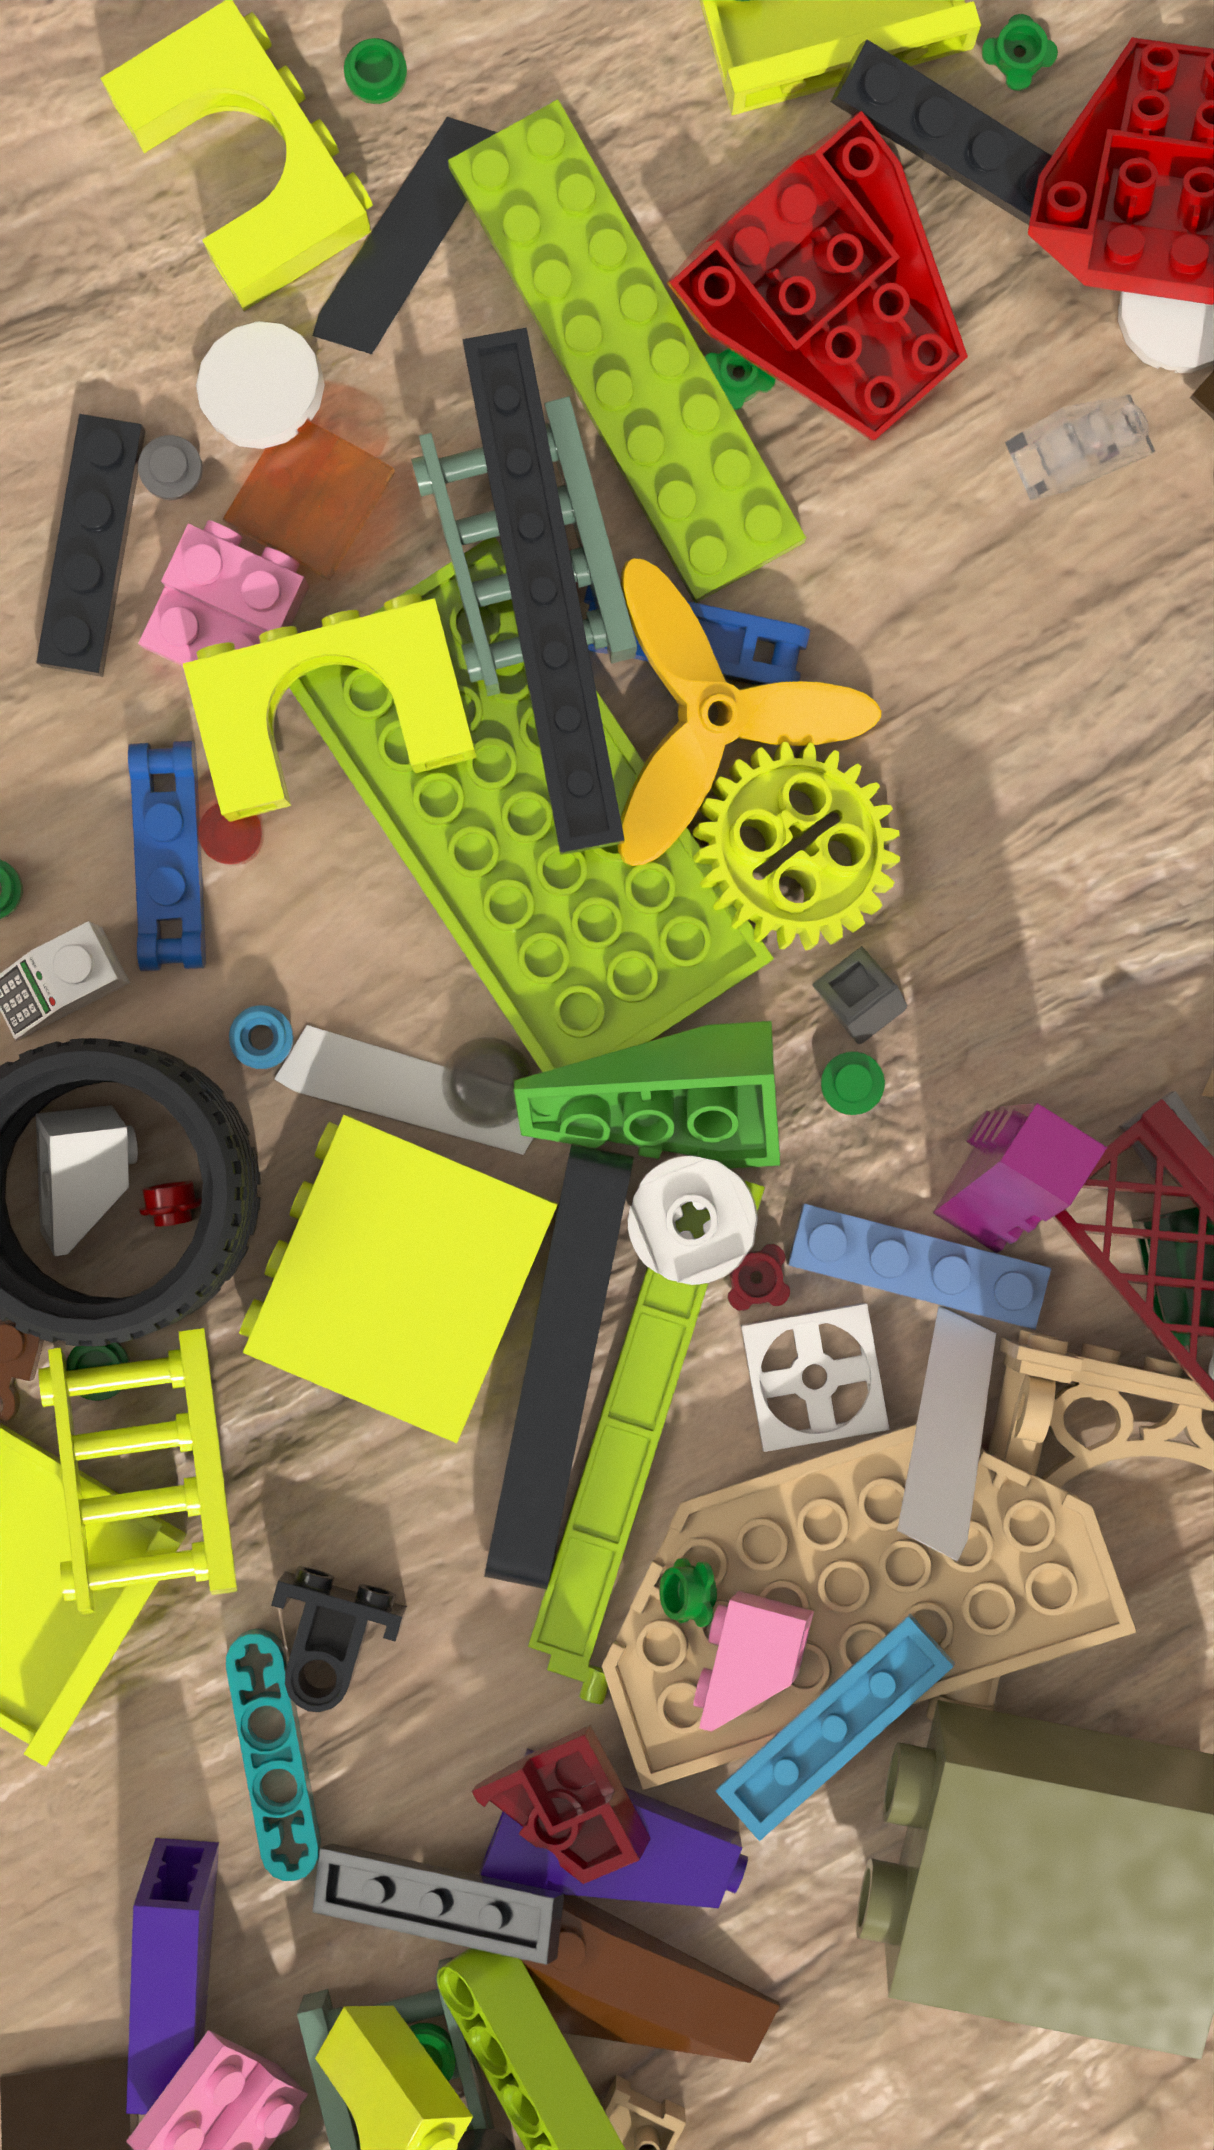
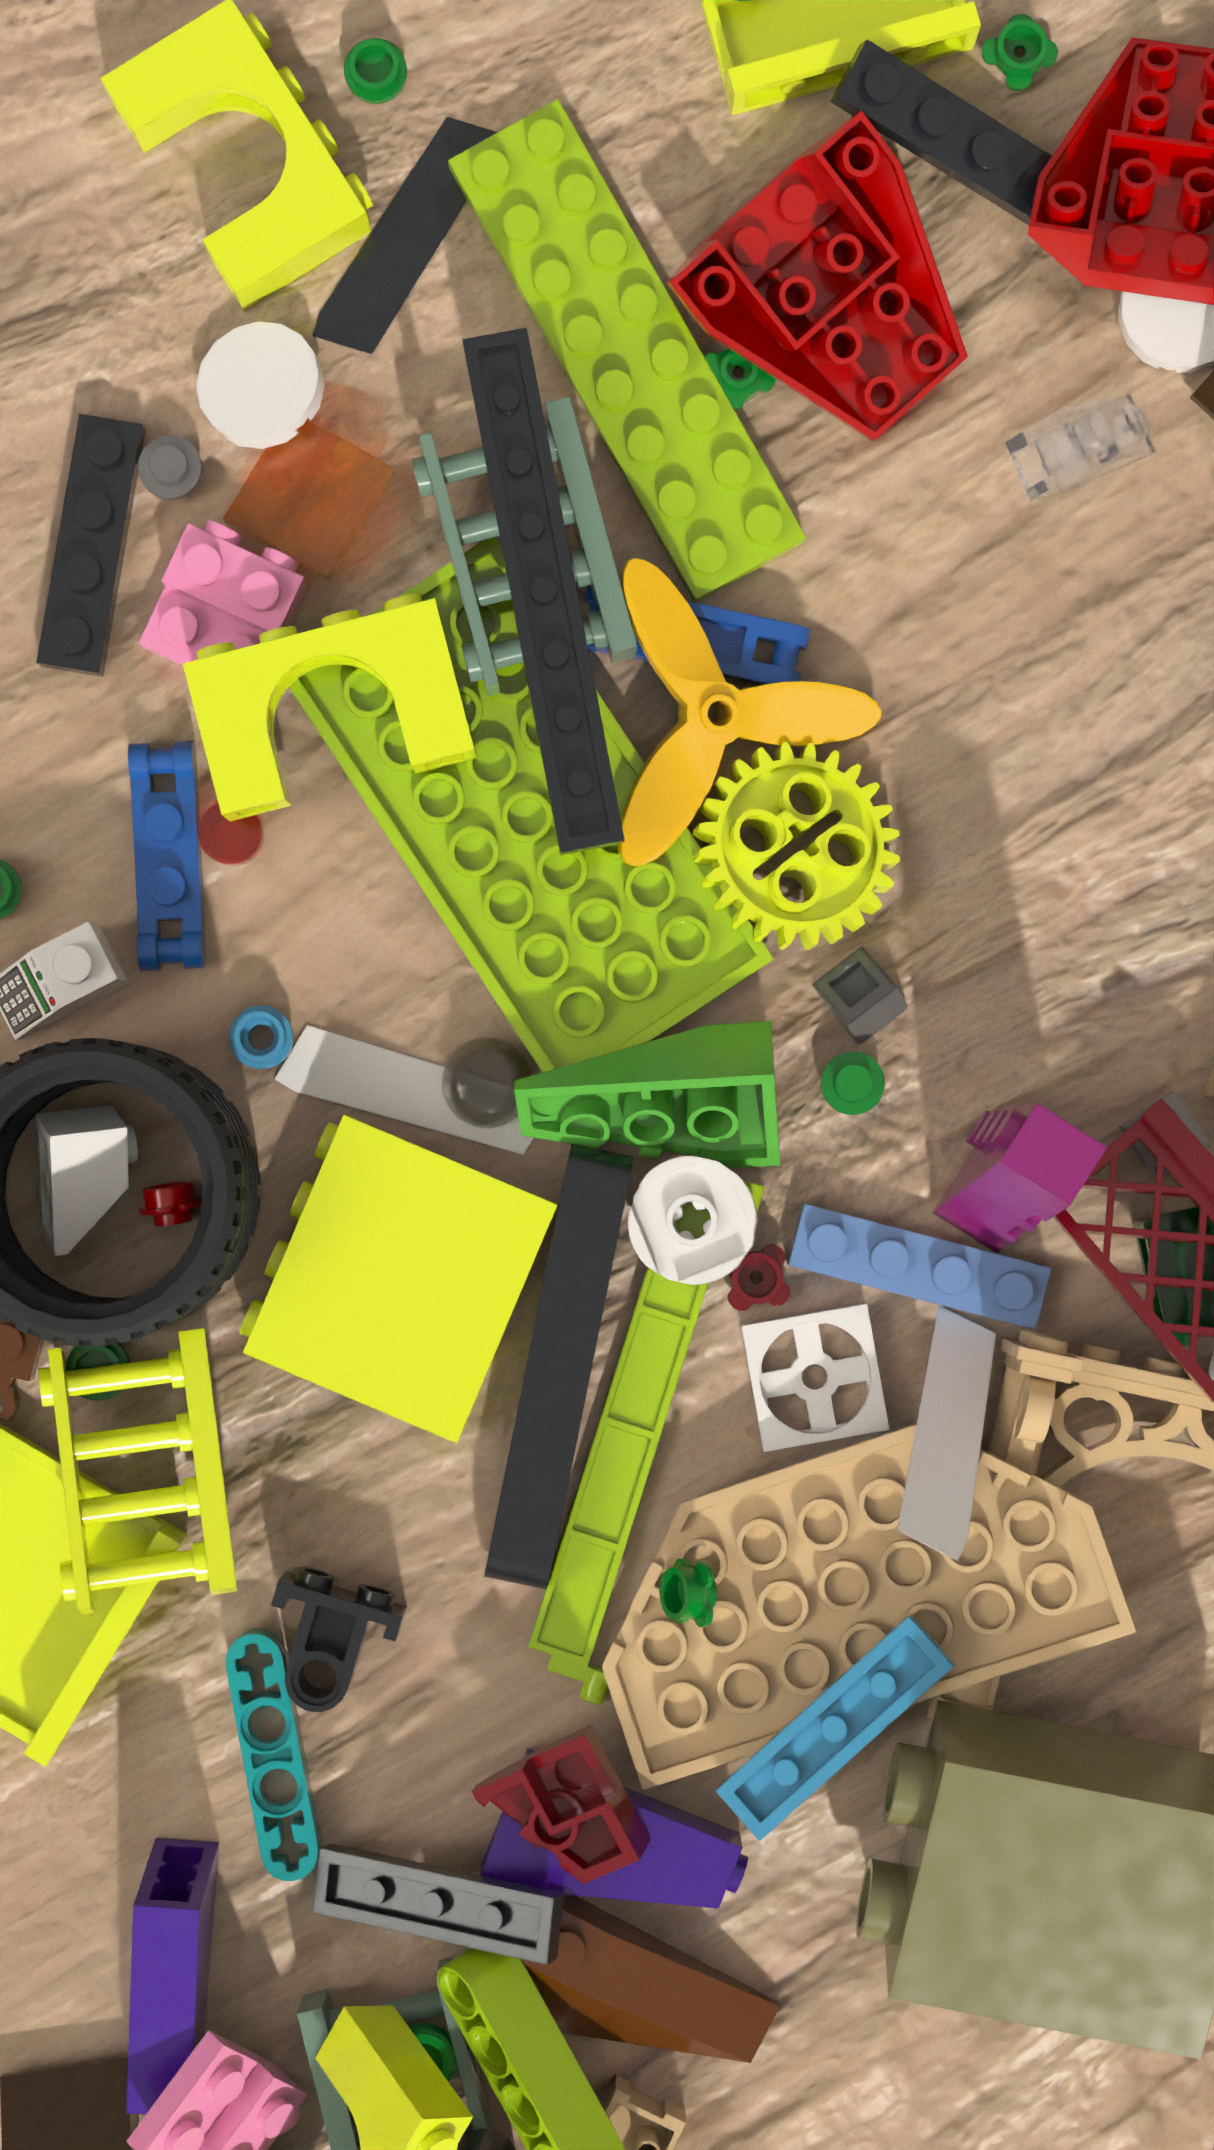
bright pink slope [694,1591,814,1732] -> none

